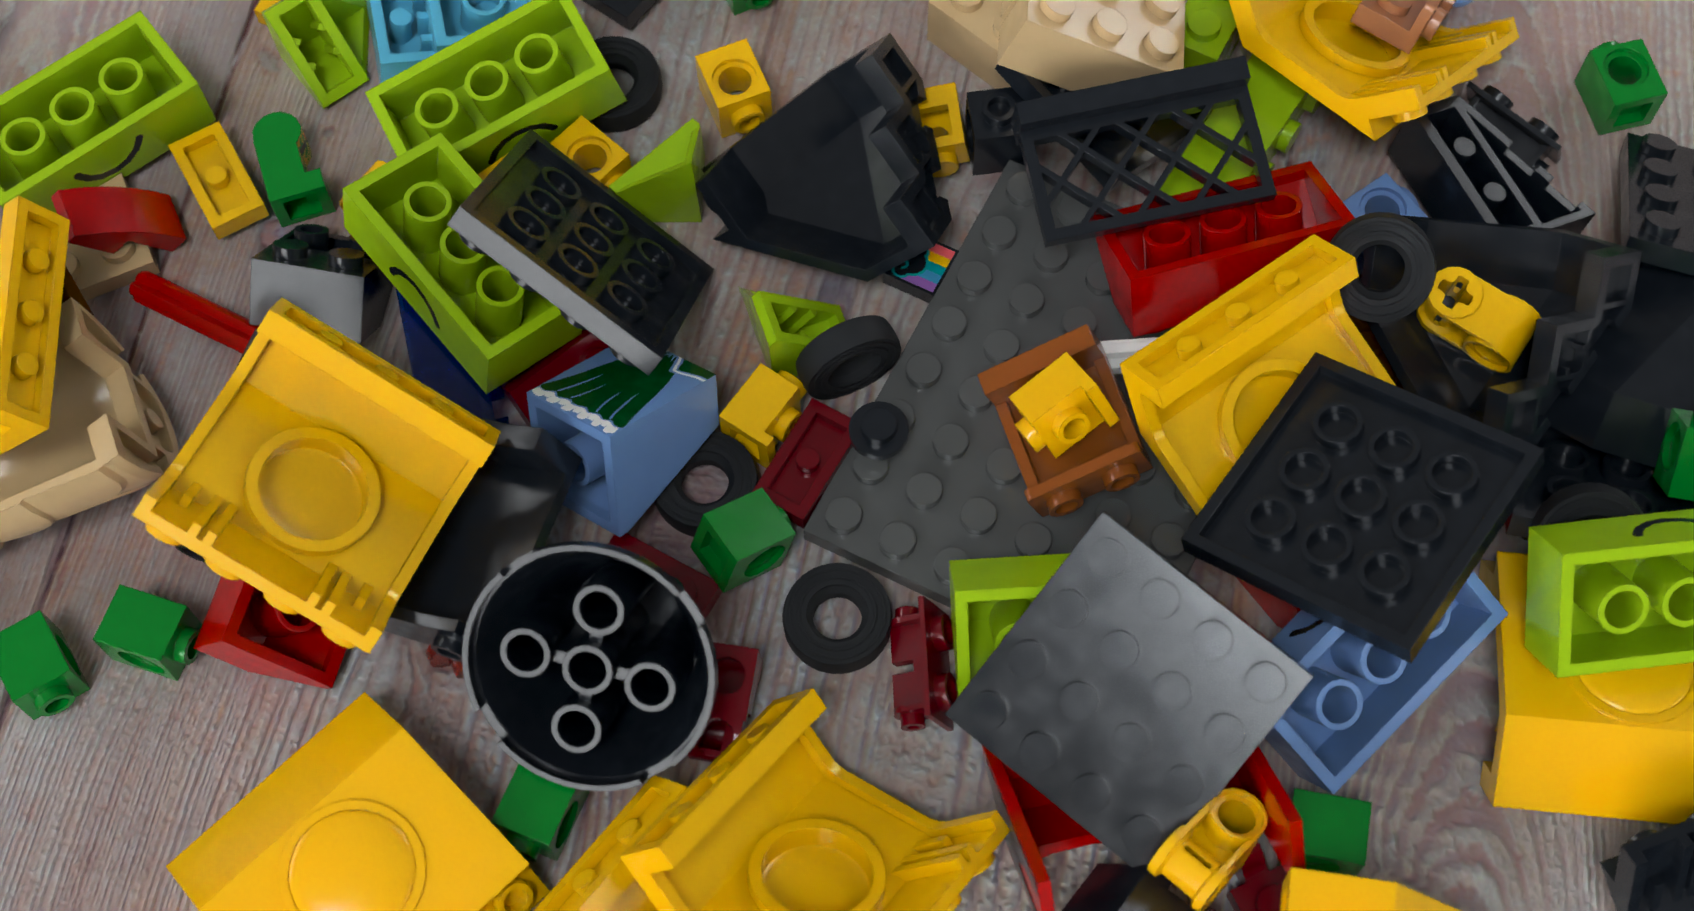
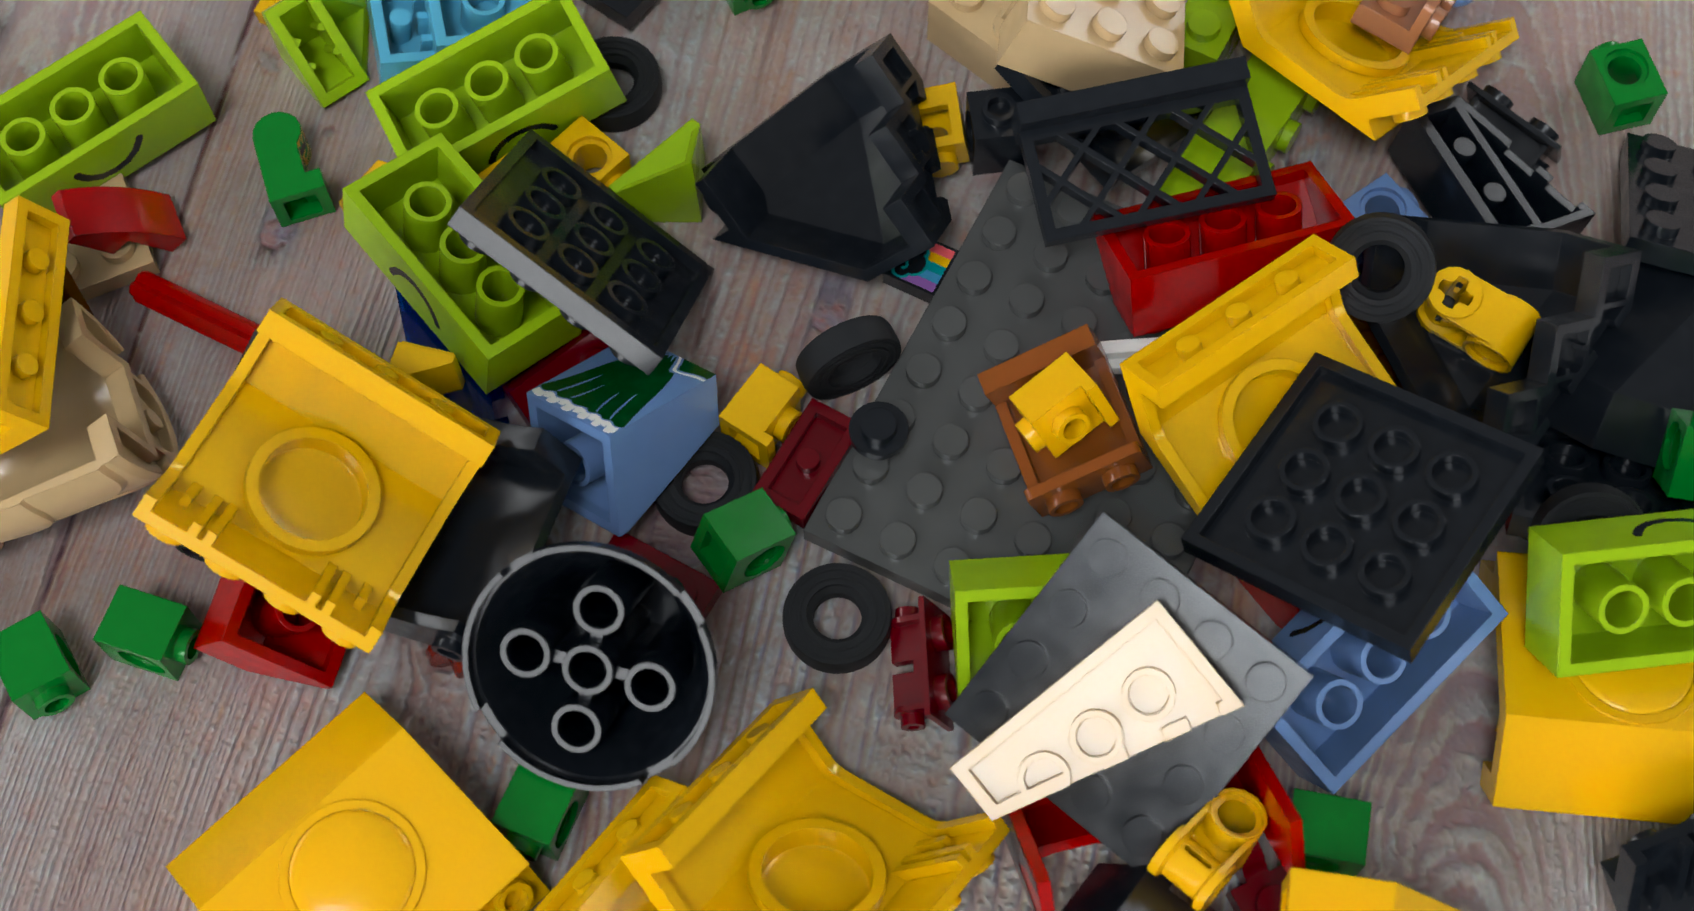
yellow plate [168,121,269,240] -> none
black slope [249,224,393,344] -> none
dark red leg [688,642,763,762] -> none
yellow brick [695,38,773,138] -> none
lime slope [739,287,846,377] -> none
none -> yellow slope [390,341,466,395]
none -> wing [950,600,1245,821]

